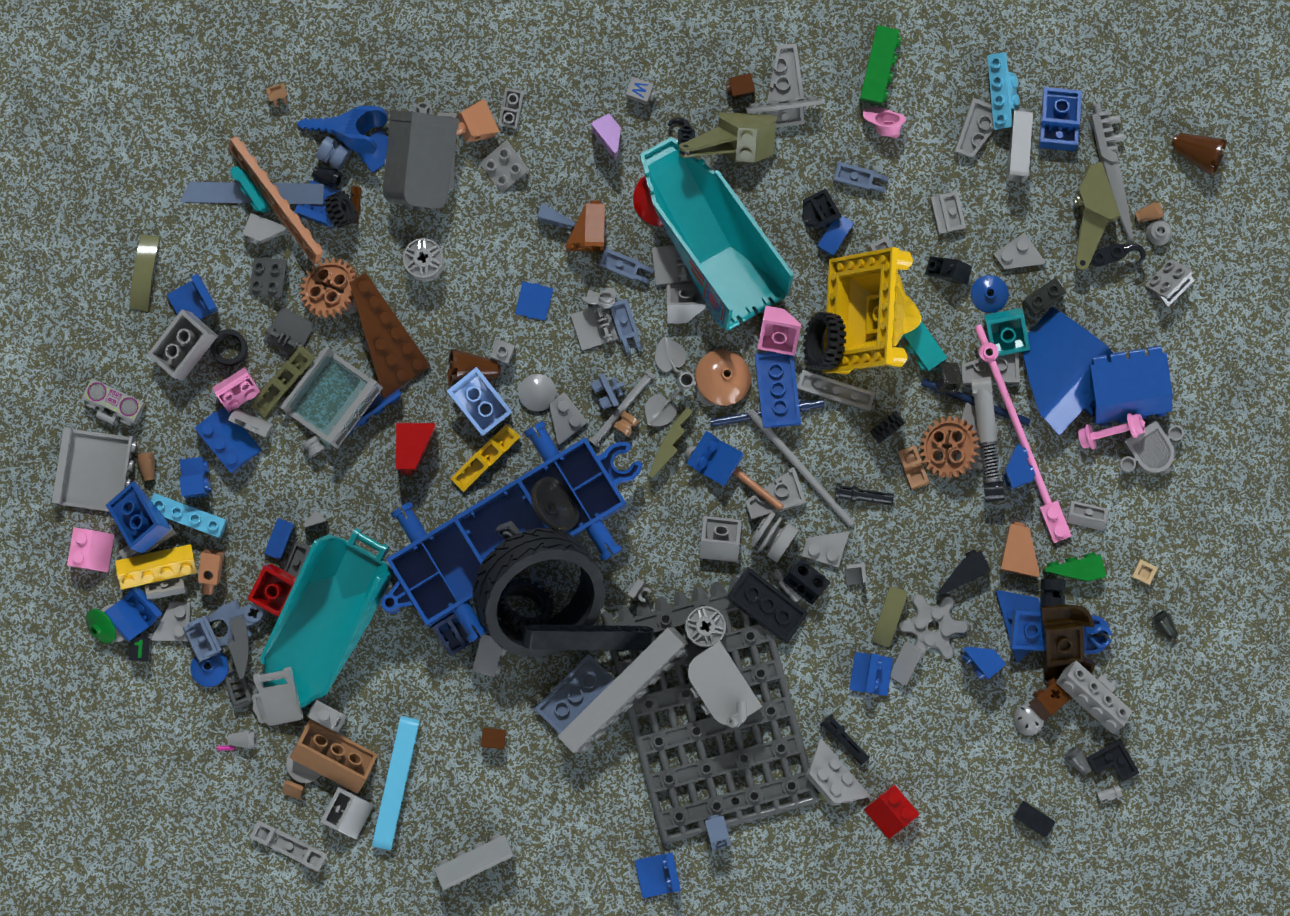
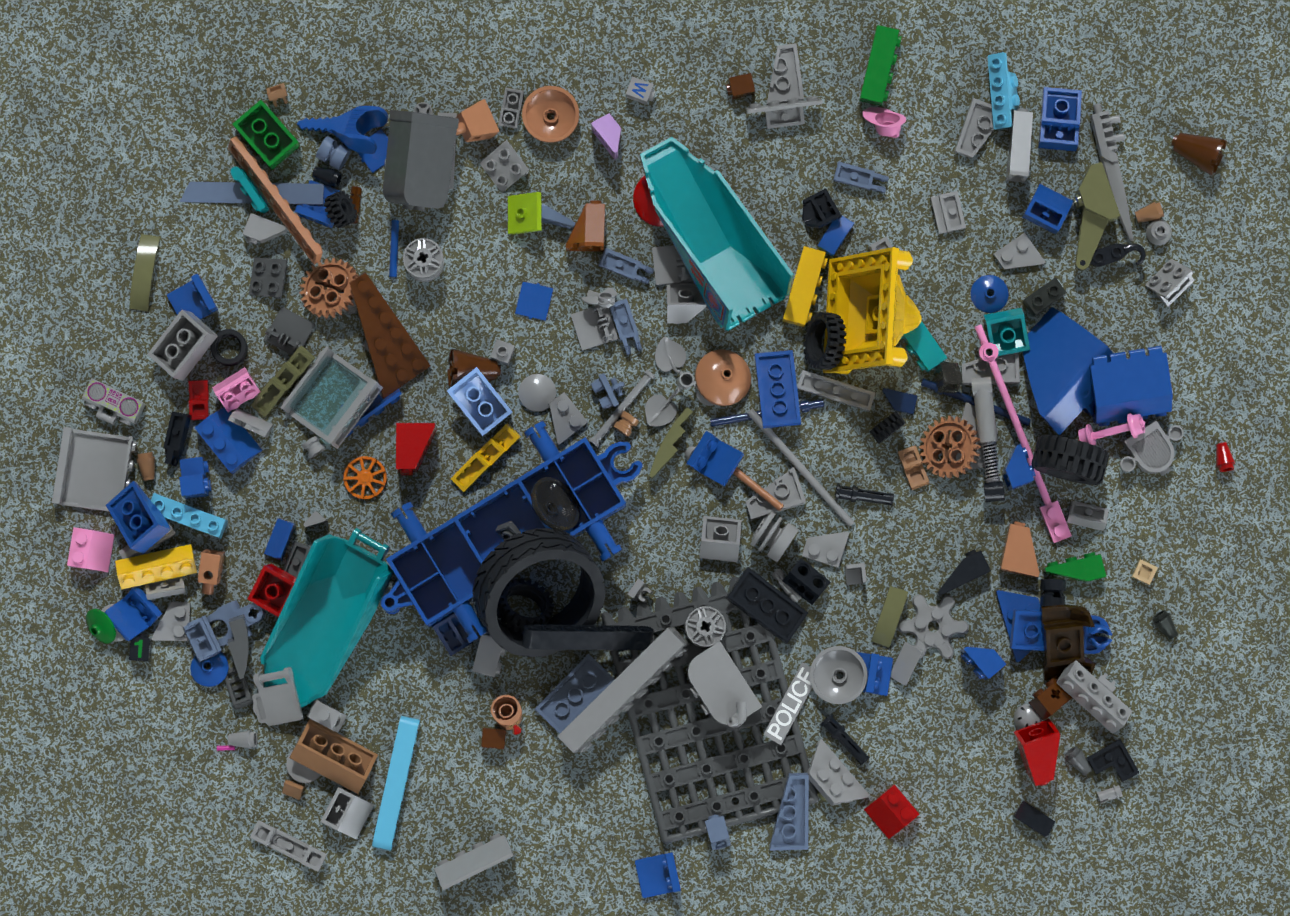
olive slope [668,112,776,163] -> none
bright pink slope [757,305,801,356] -> none
black slope [925,256,972,285] -> none
none -> black hinge [163,411,192,466]
none -> red slope [188,379,209,420]
none -> green brick [232,100,300,170]
none -> orange wheel [343,456,387,499]
none -> blue bar [389,220,399,278]
none -> nougat hat [491,695,522,735]
none -> lime plate [508,192,542,234]
none -> nougat dish [522,86,579,143]
none -> light grey sticker [763,662,812,745]
none -> sand blue wing [769,773,809,851]
none -> yellow brick [782,246,828,327]
none -> light grey dish [810,646,868,704]
none -> dark blue tile [882,388,917,415]
none -> red slope [1014,718,1060,786]
none -> blue slope [1022,184,1073,235]
none -> black tyre [1031,435,1109,485]
none -> red cone [1216,442,1235,472]

